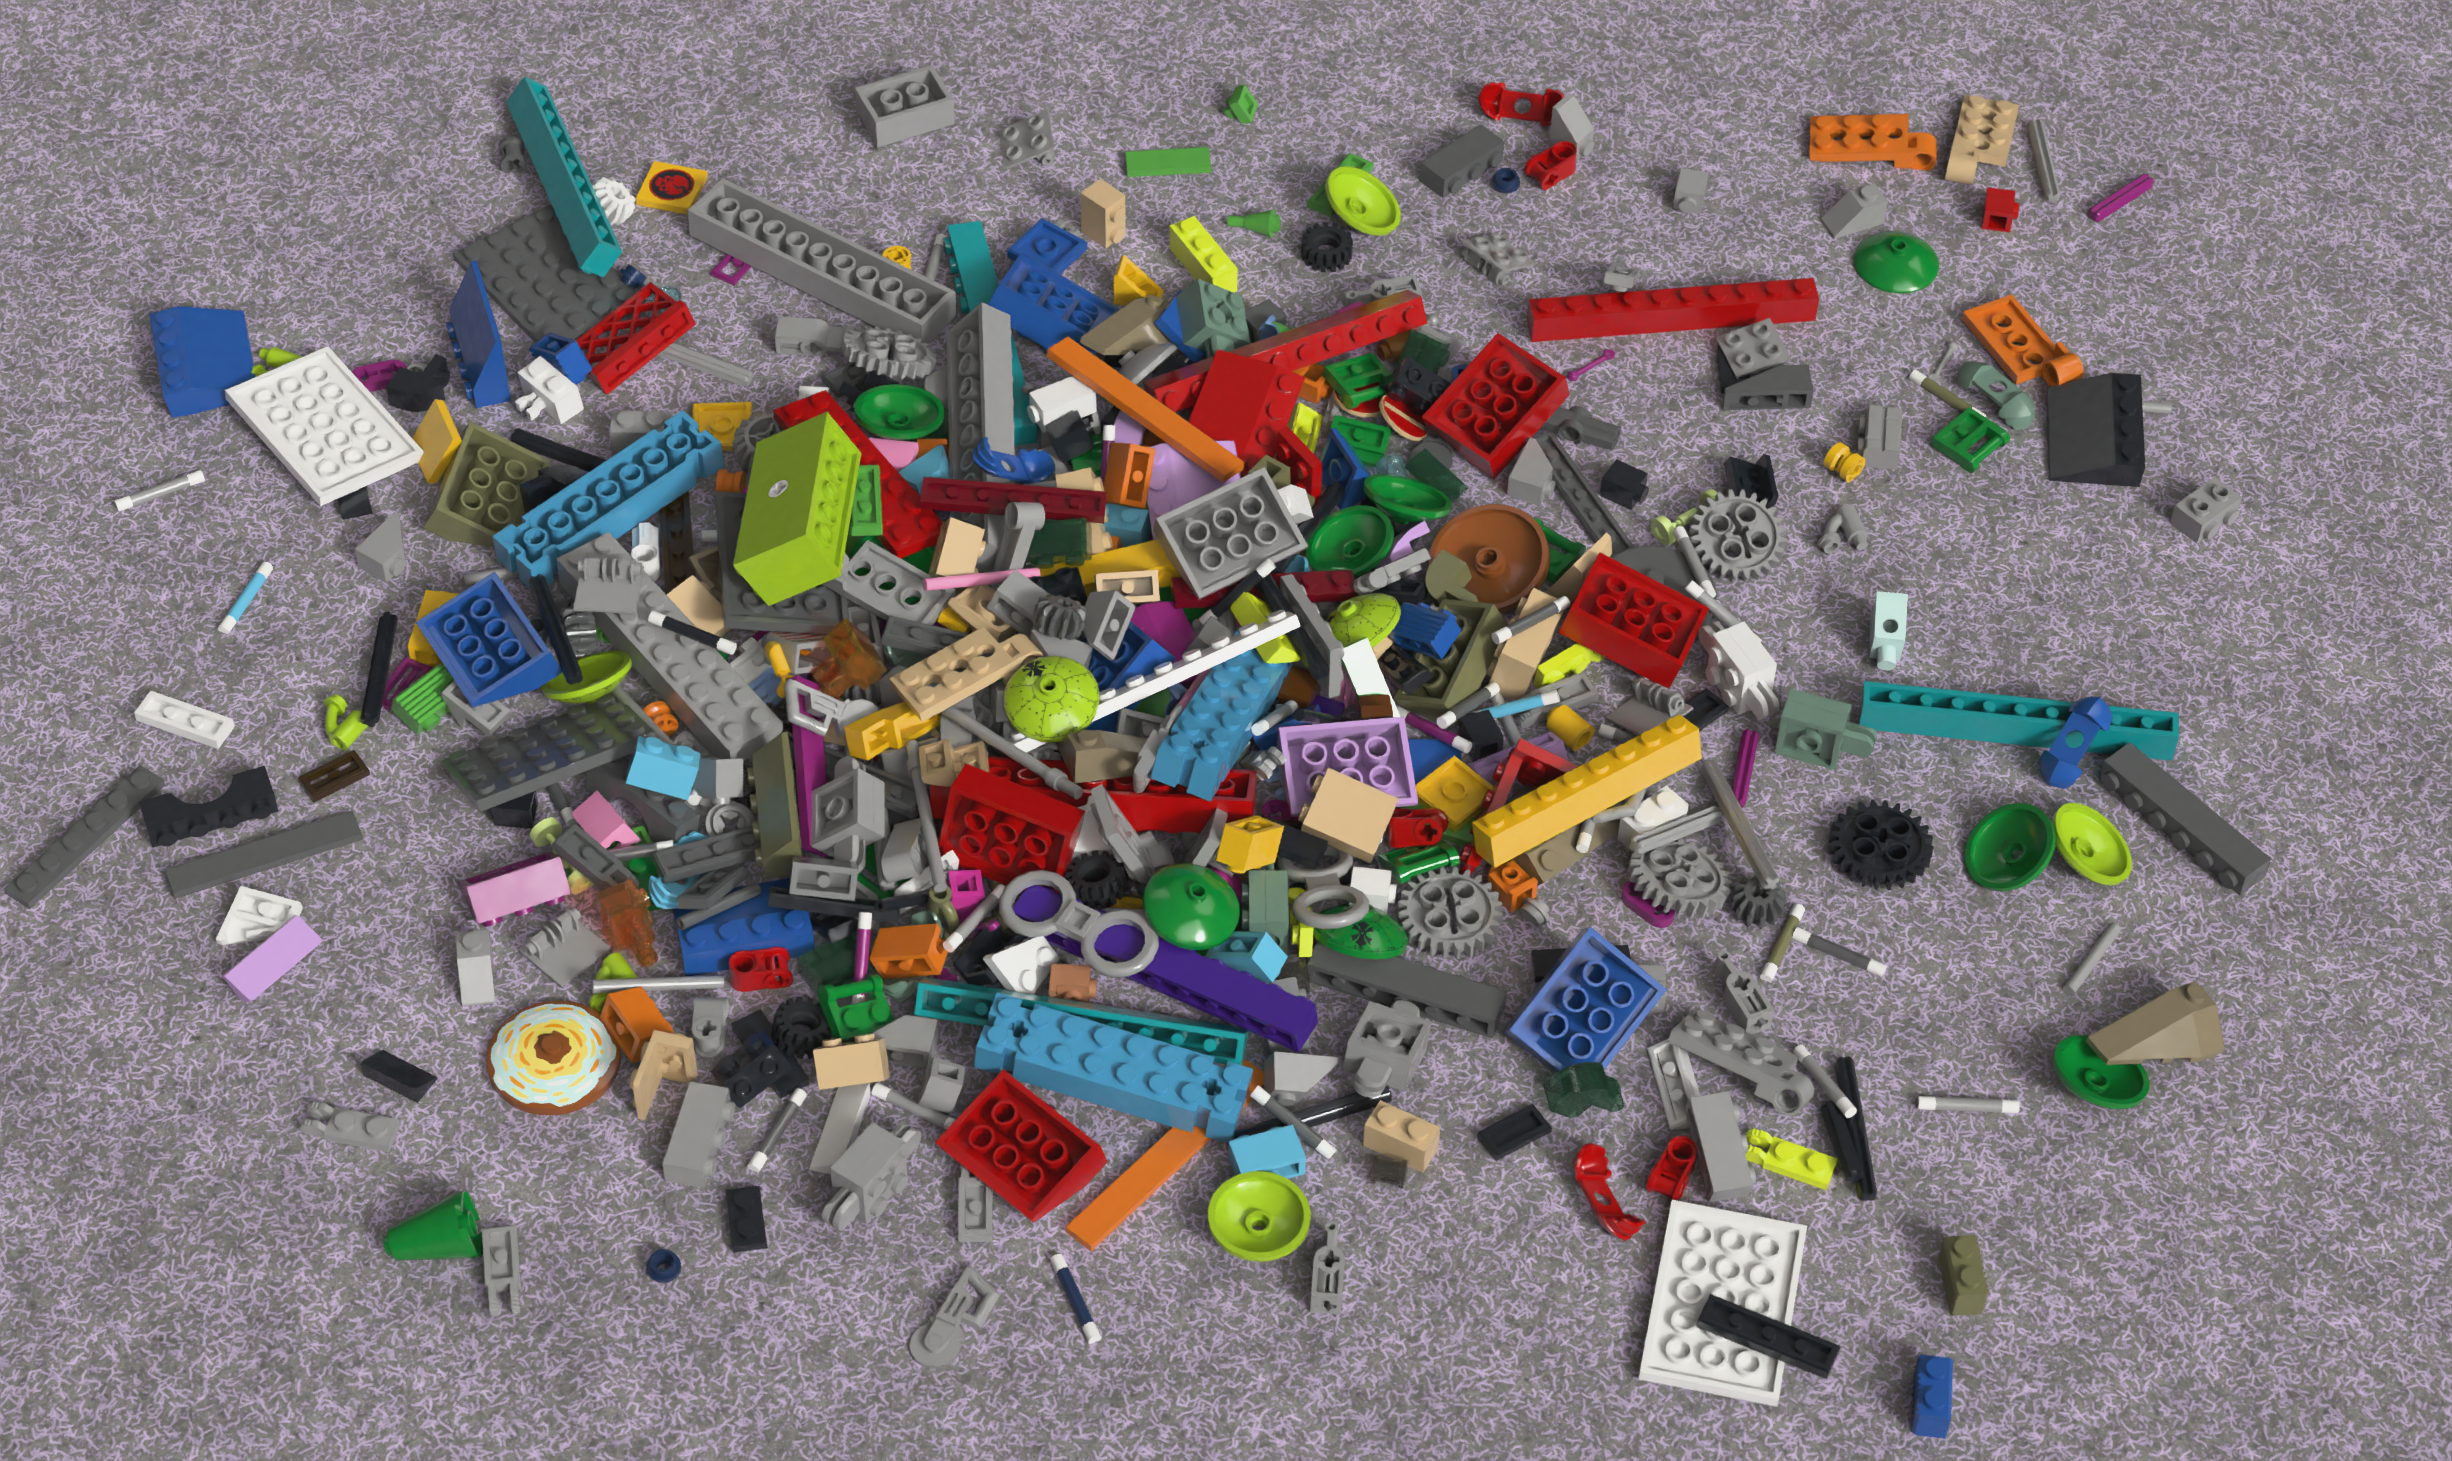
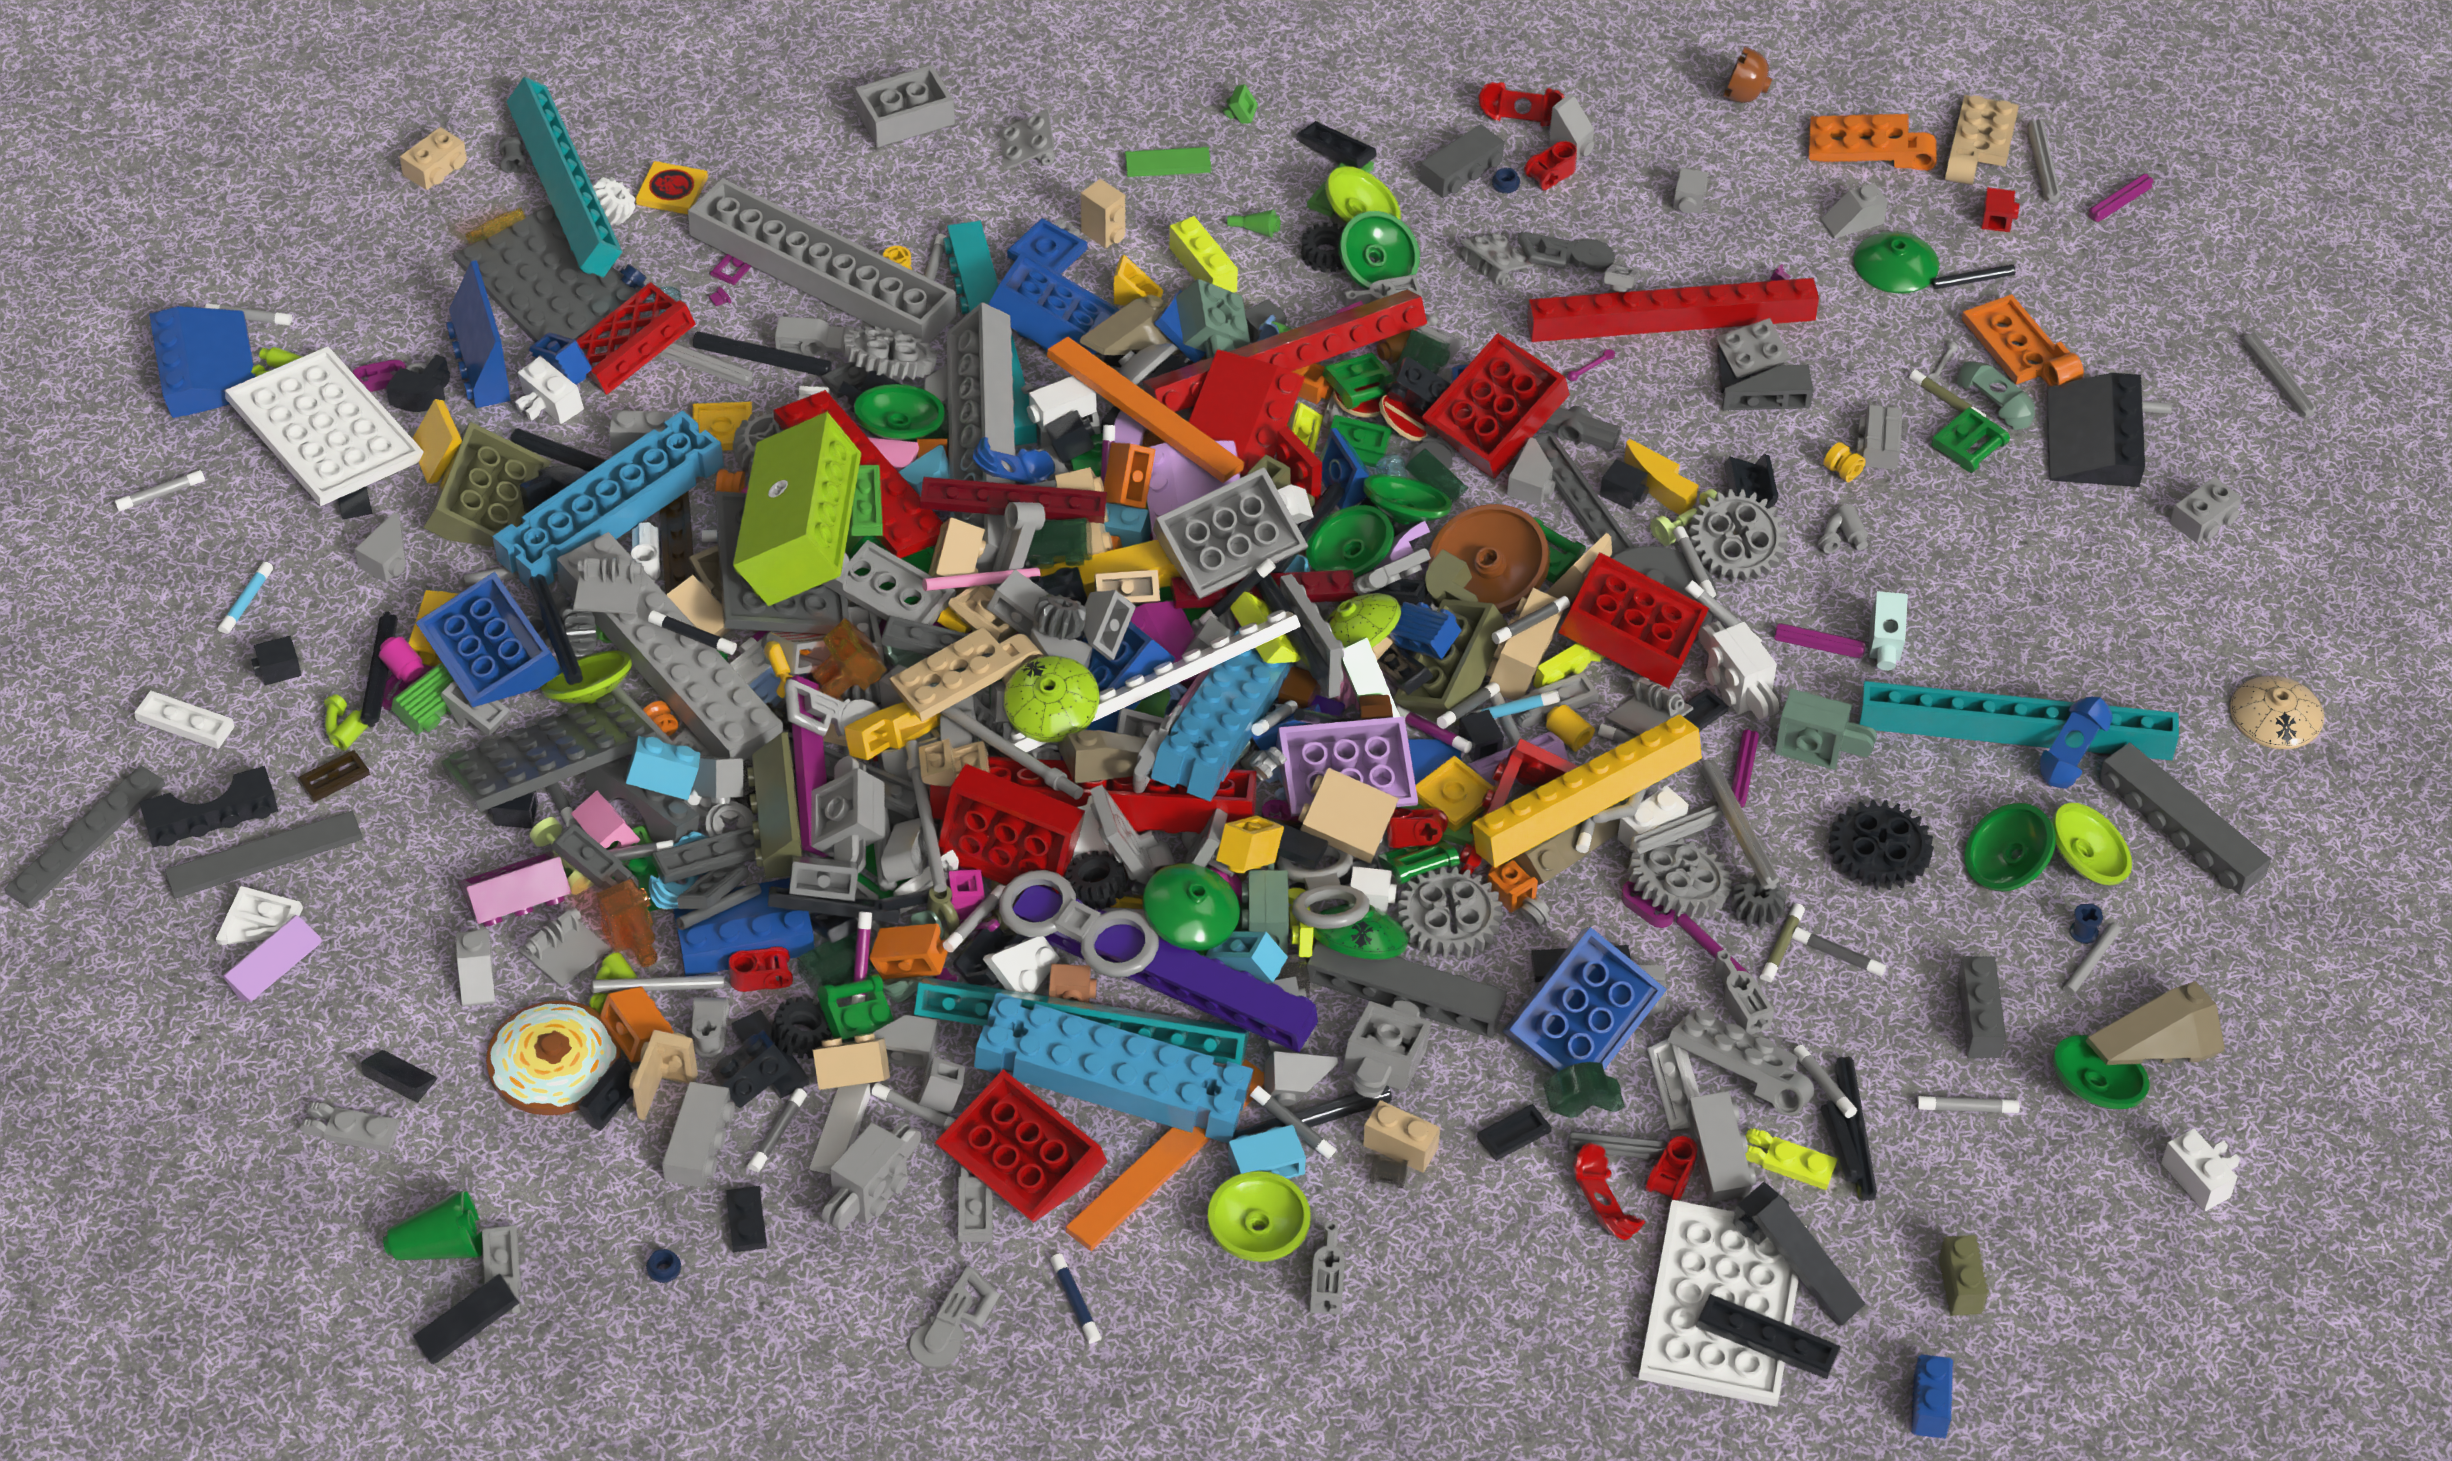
none -> light grey bar [205,303,292,326]
none -> black brick [251,636,302,686]
none -> dark pink brick [379,637,424,683]
none -> tan brick [400,127,467,190]
none -> black tile [413,1273,520,1365]
none -> clear yellow tile [465,207,526,244]
none -> black plate [578,1058,634,1131]
none -> black axle [692,331,832,376]
none -> magenta piece [709,286,732,306]
none -> black tile [1296,121,1377,169]
none -> green dish [1339,211,1420,290]
none -> dark grey piece [1517,232,1615,269]
none -> dark grey axle [1568,1131,1668,1160]
none -> yellow slope [1624,439,1699,515]
none -> magenta piece [1676,913,1750,974]
none -> dark orange cylinder [1723,46,1772,103]
none -> black brick [1733,1182,1790,1245]
none -> black tile [1752,1195,1866,1326]
none -> magenta piece [1770,264,1791,281]
none -> magenta axle [1774,623,1866,659]
none -> black piece [1931,264,2016,290]
none -> dark grey brick [1957,956,2006,1058]
none -> dark blue bush [2070,903,2103,944]
none -> white brick [2161,1128,2240,1212]
none -> tan dish [2230,676,2324,749]
none -> light grey axle [2243,332,2316,418]

